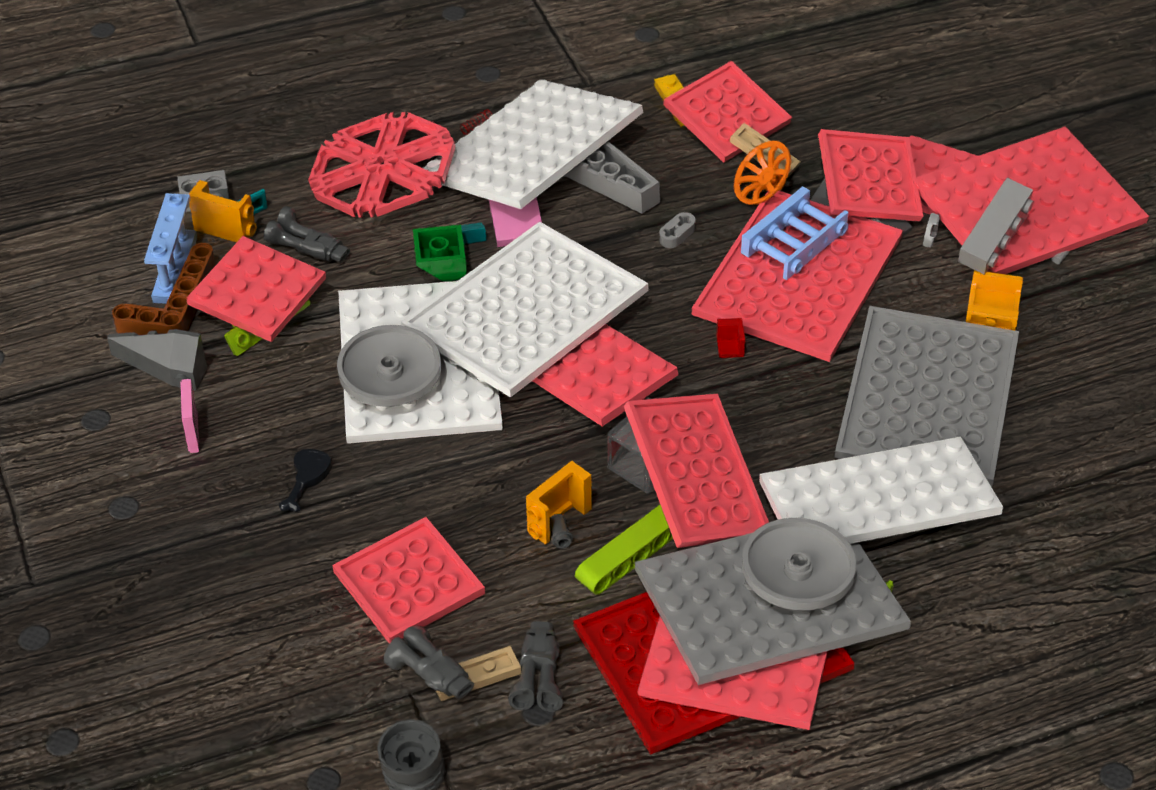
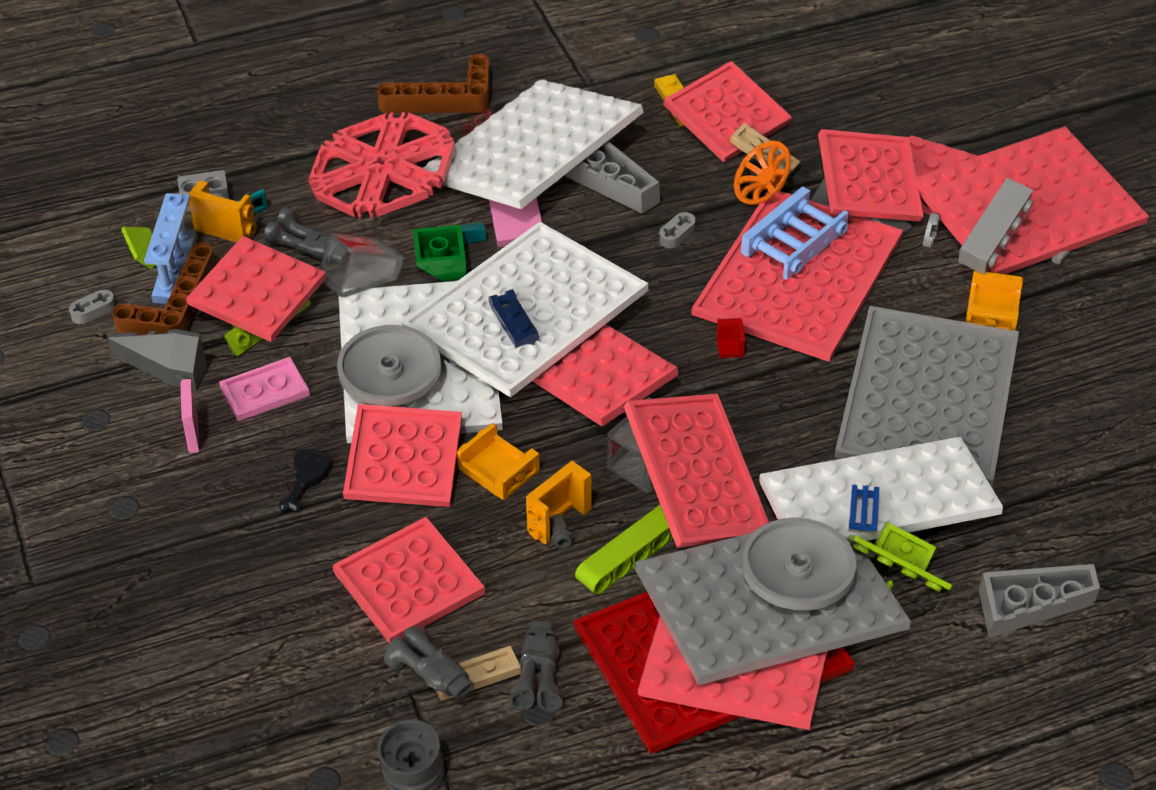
none -> light grey beam [69,290,115,324]
none -> lime slope [121,226,156,269]
none -> bright pink tile [219,357,310,421]
none -> clear slope [320,233,404,297]
none -> coral plate [343,404,462,507]
none -> dark orange beam [377,54,490,113]
none -> light orange panel [457,423,540,501]
none -> dark blue plate [488,289,539,348]
none -> lime bracket [847,522,953,592]
none -> blue tile [849,485,880,532]
none -> light grey wedge [978,564,1100,638]

